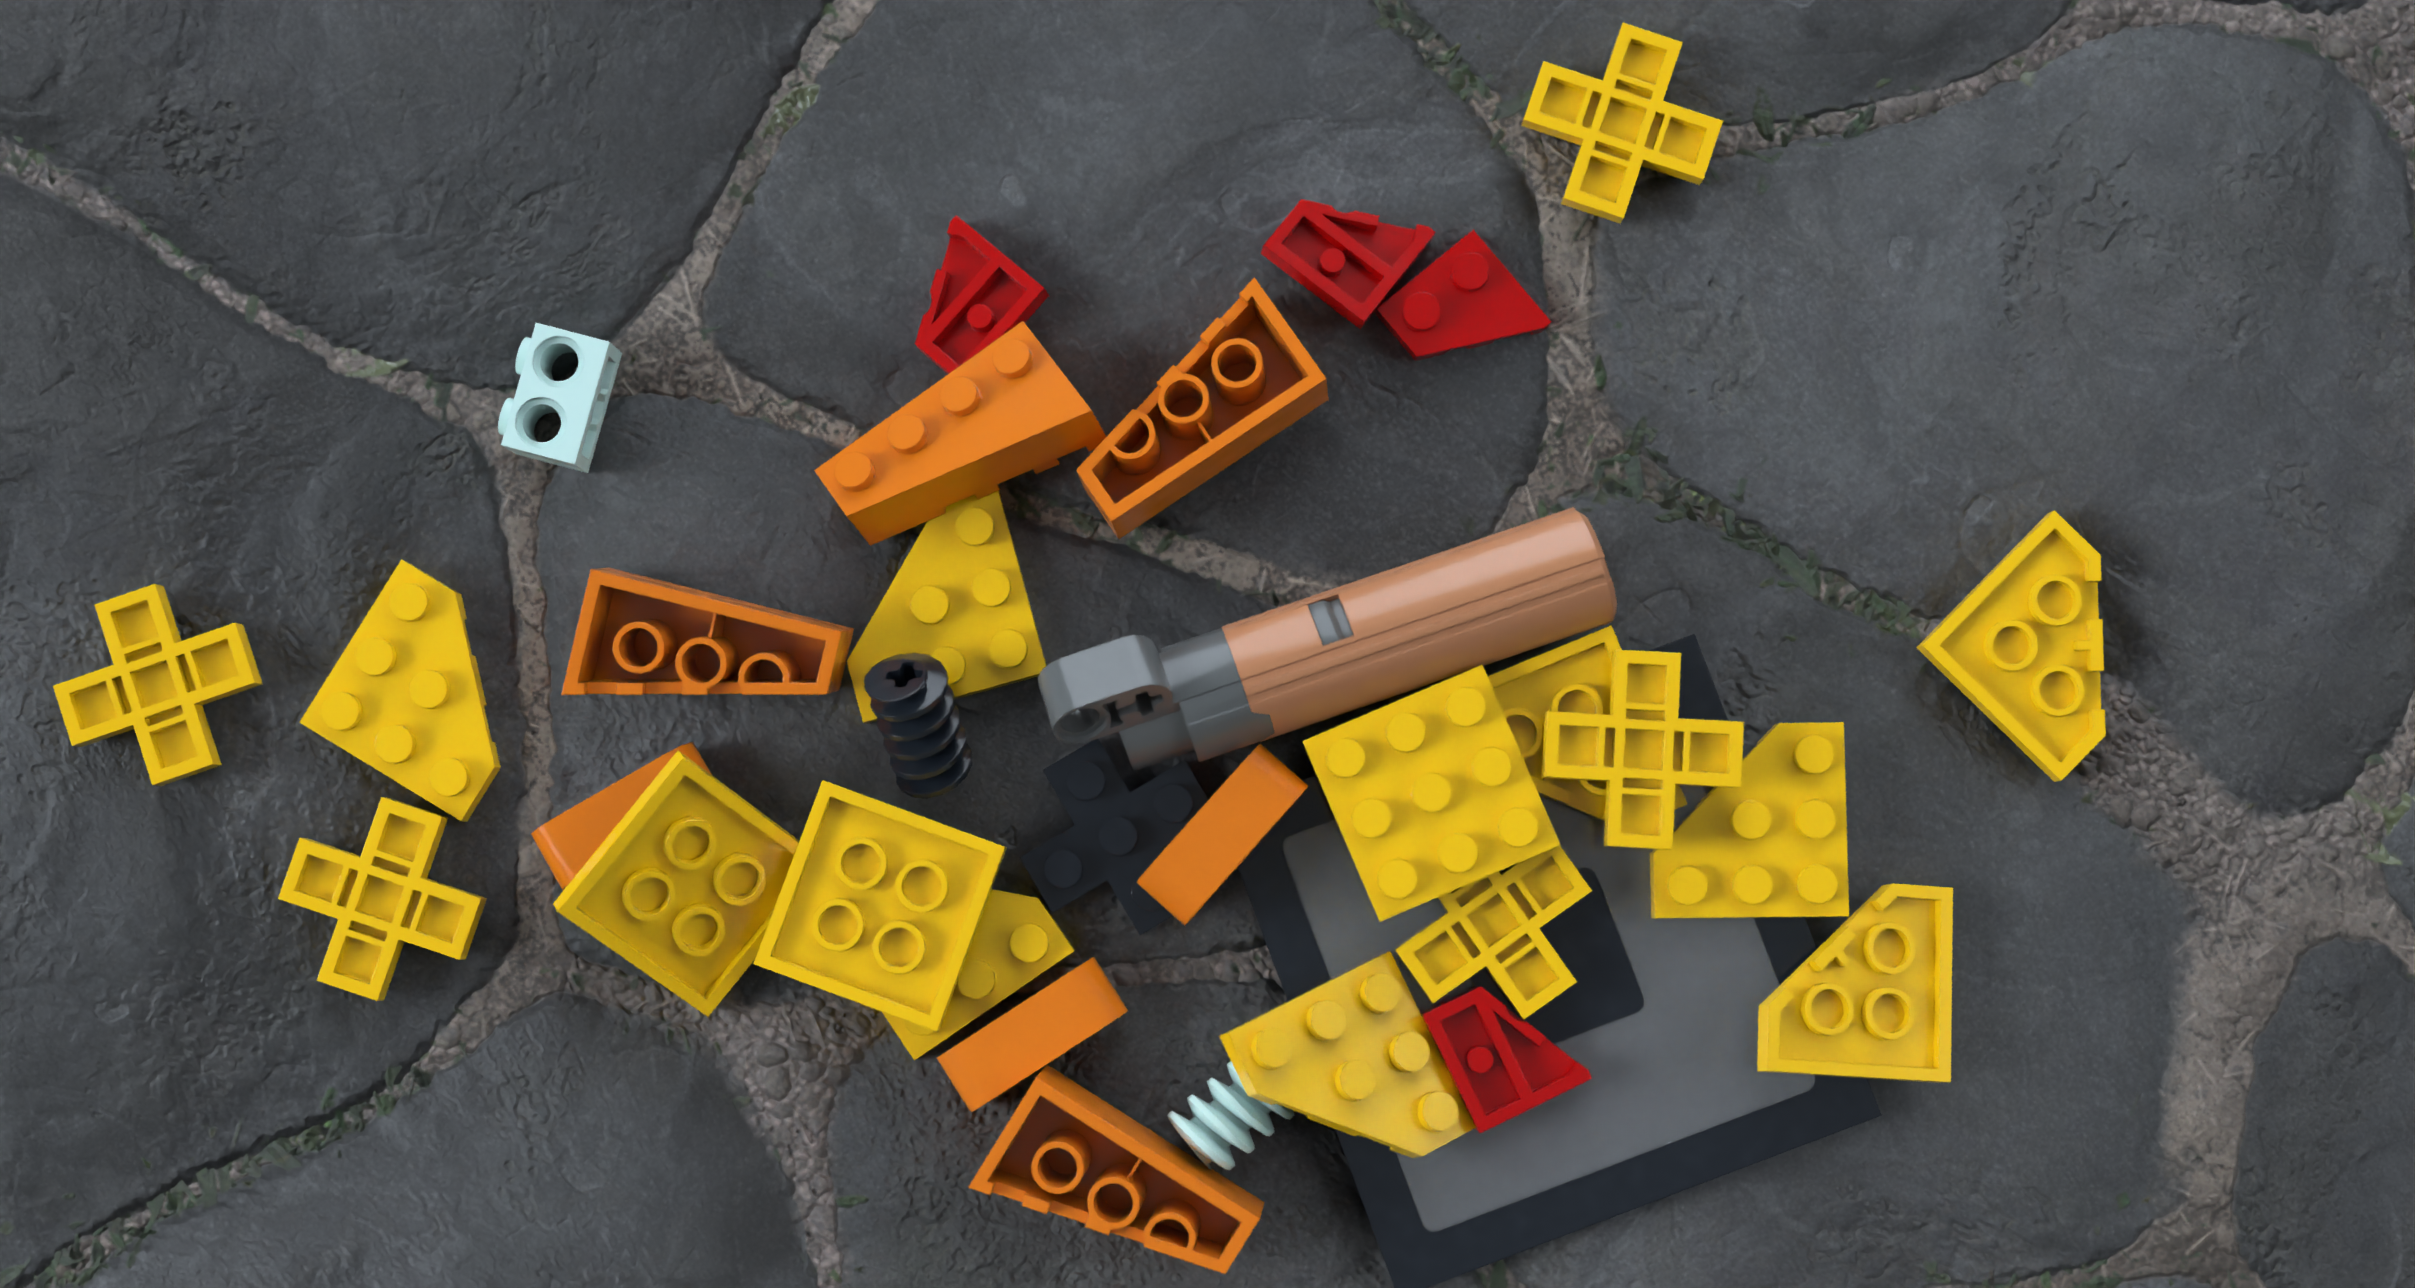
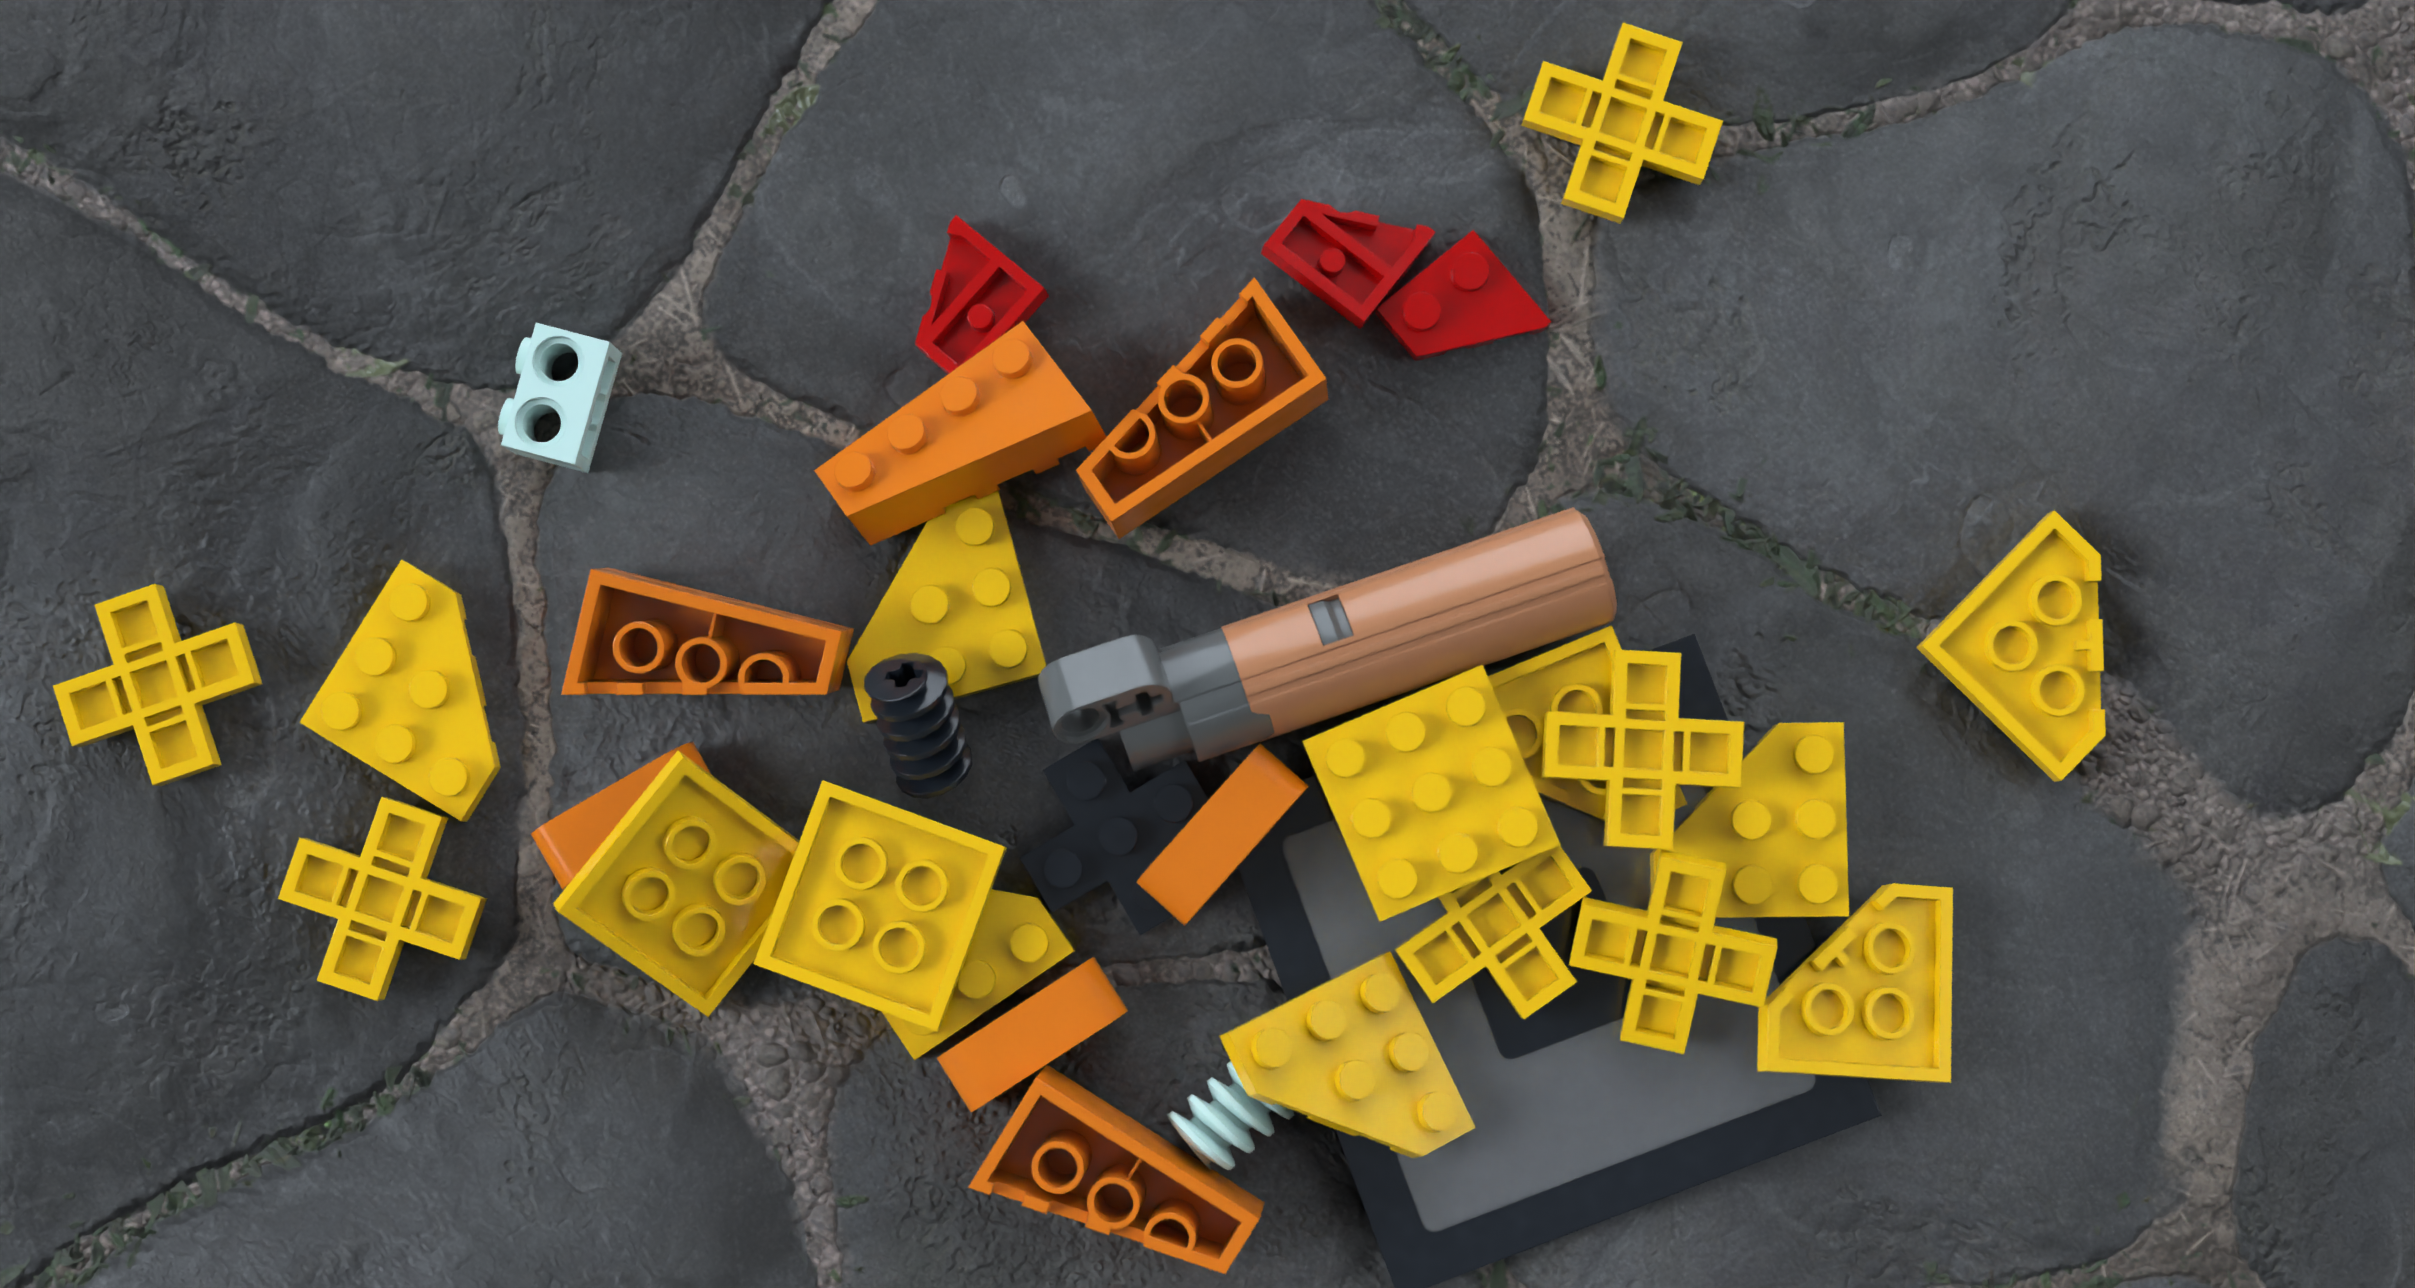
red wing [1421,986,1593,1133] -> none
none -> yellow plate [1569,849,1778,1054]

